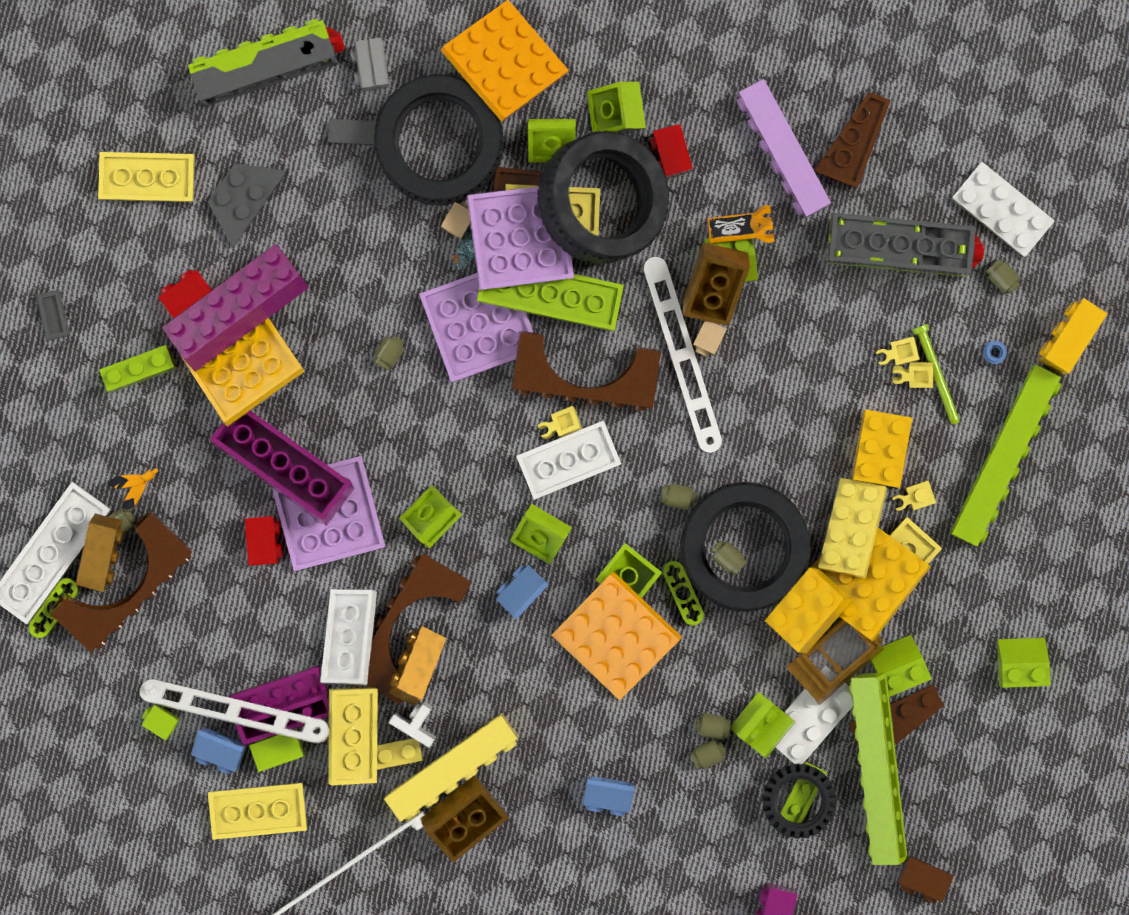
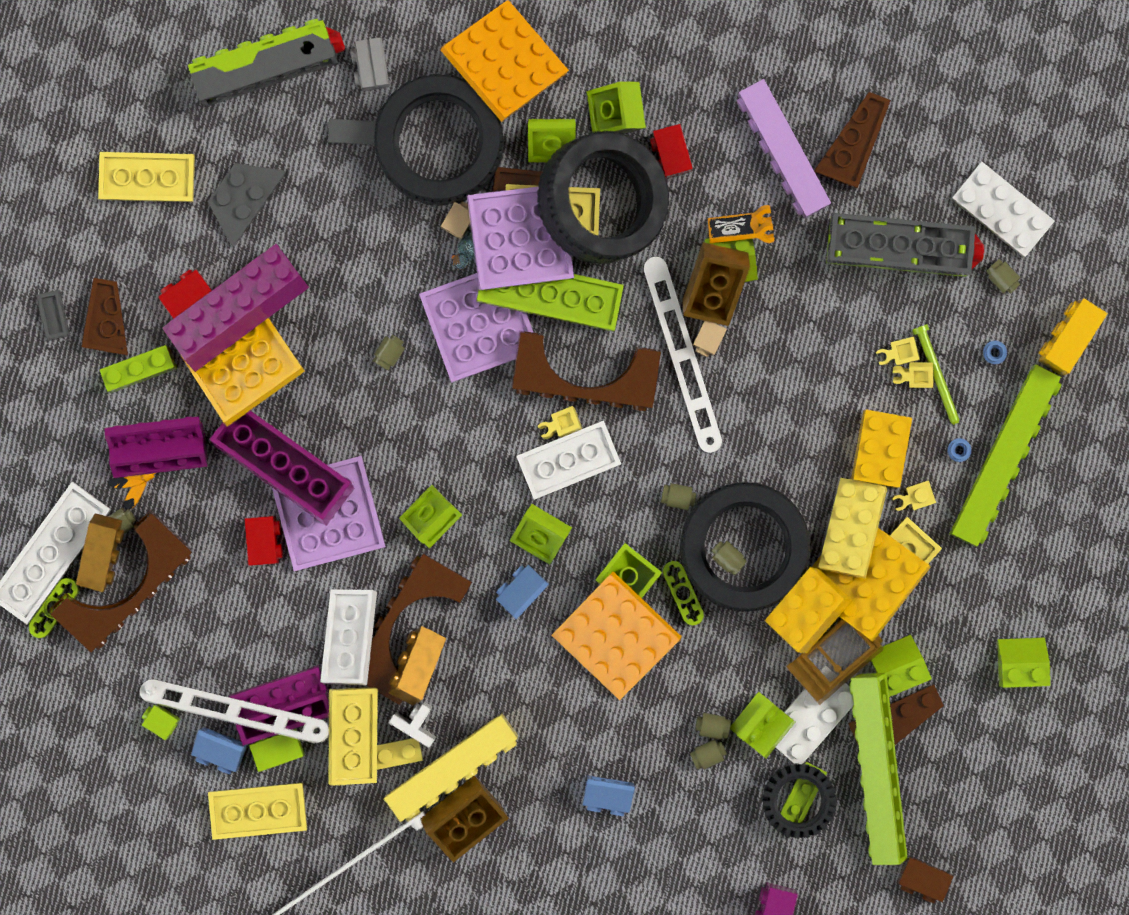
none -> reddish brown wing [81,278,128,356]
none -> magenta brick [105,416,208,478]
none -> medium blue plate [947,438,971,462]

